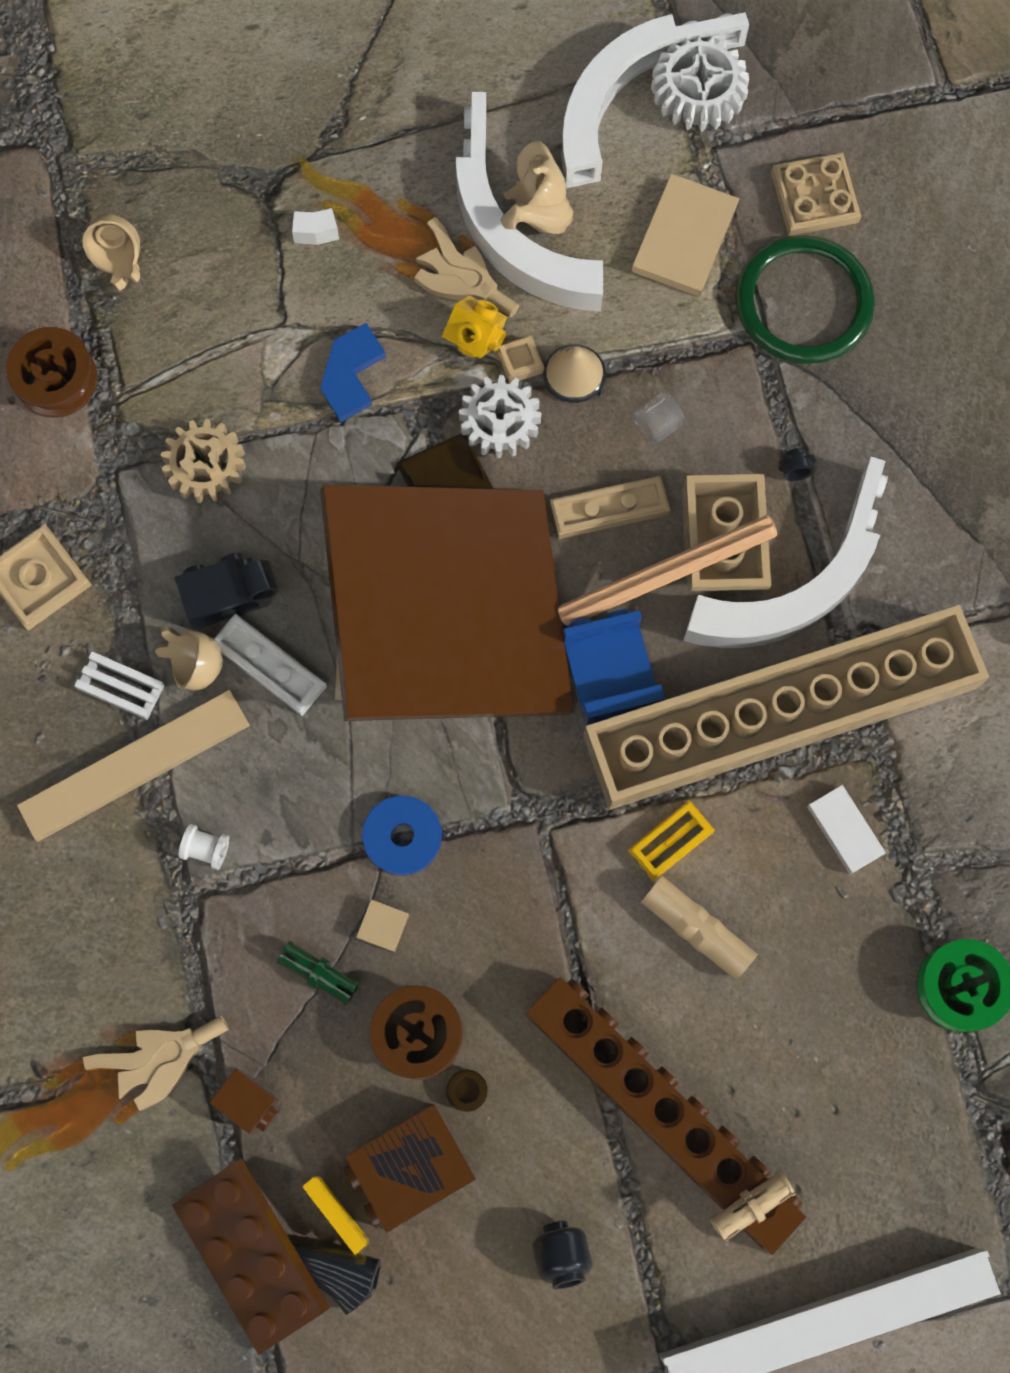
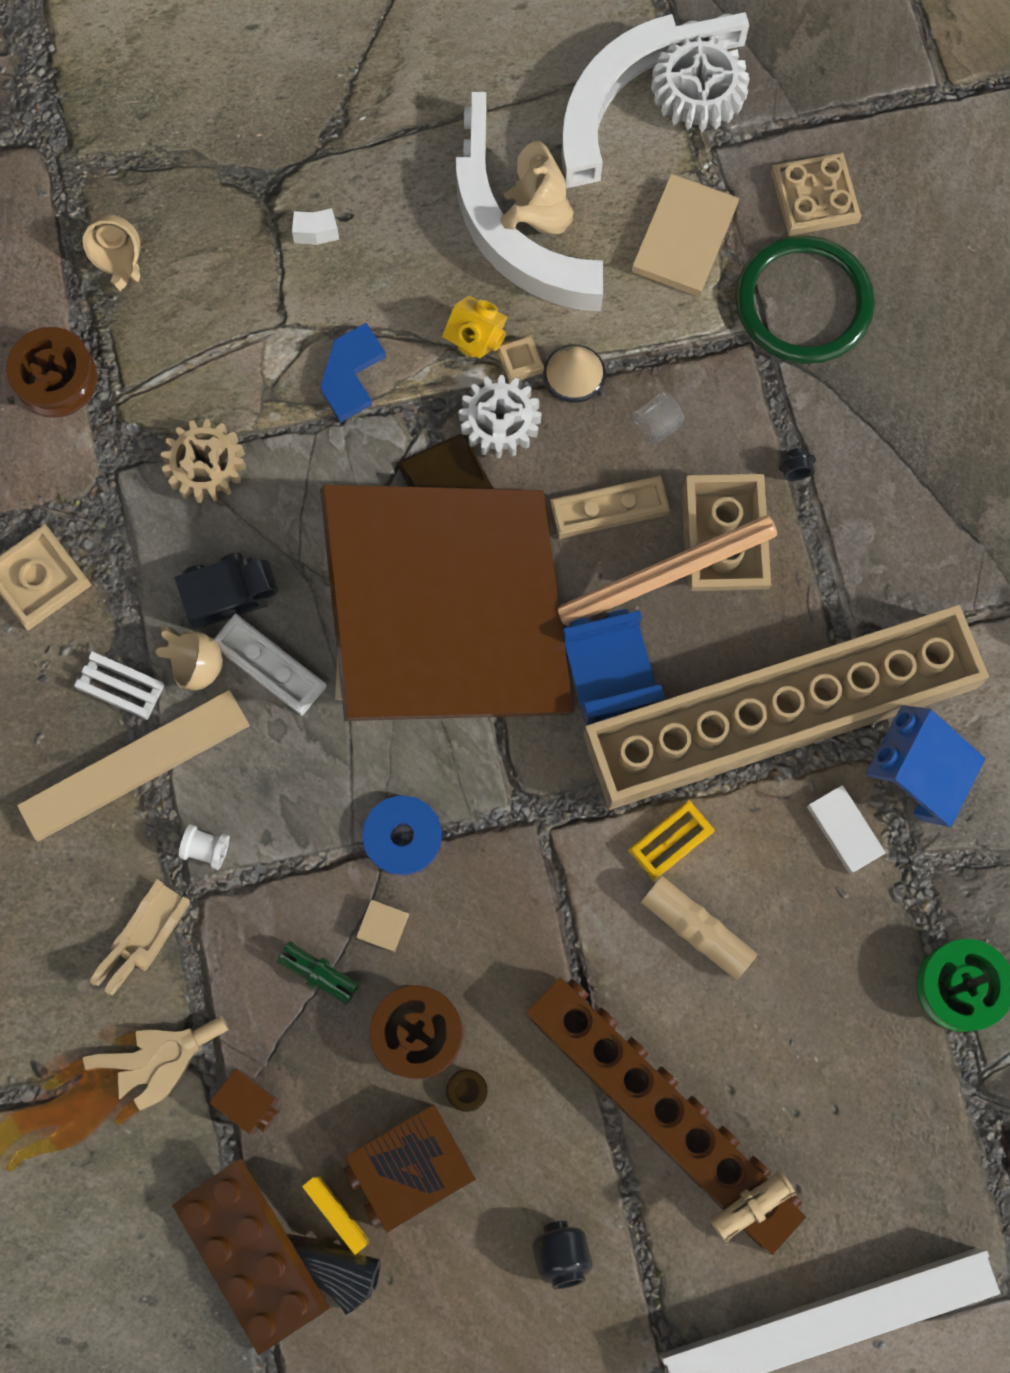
piece [299,157,519,317] -> none
white arch [683,457,888,648] -> none
none -> tan arm [90,879,190,996]
none -> blue panel [866,705,986,827]

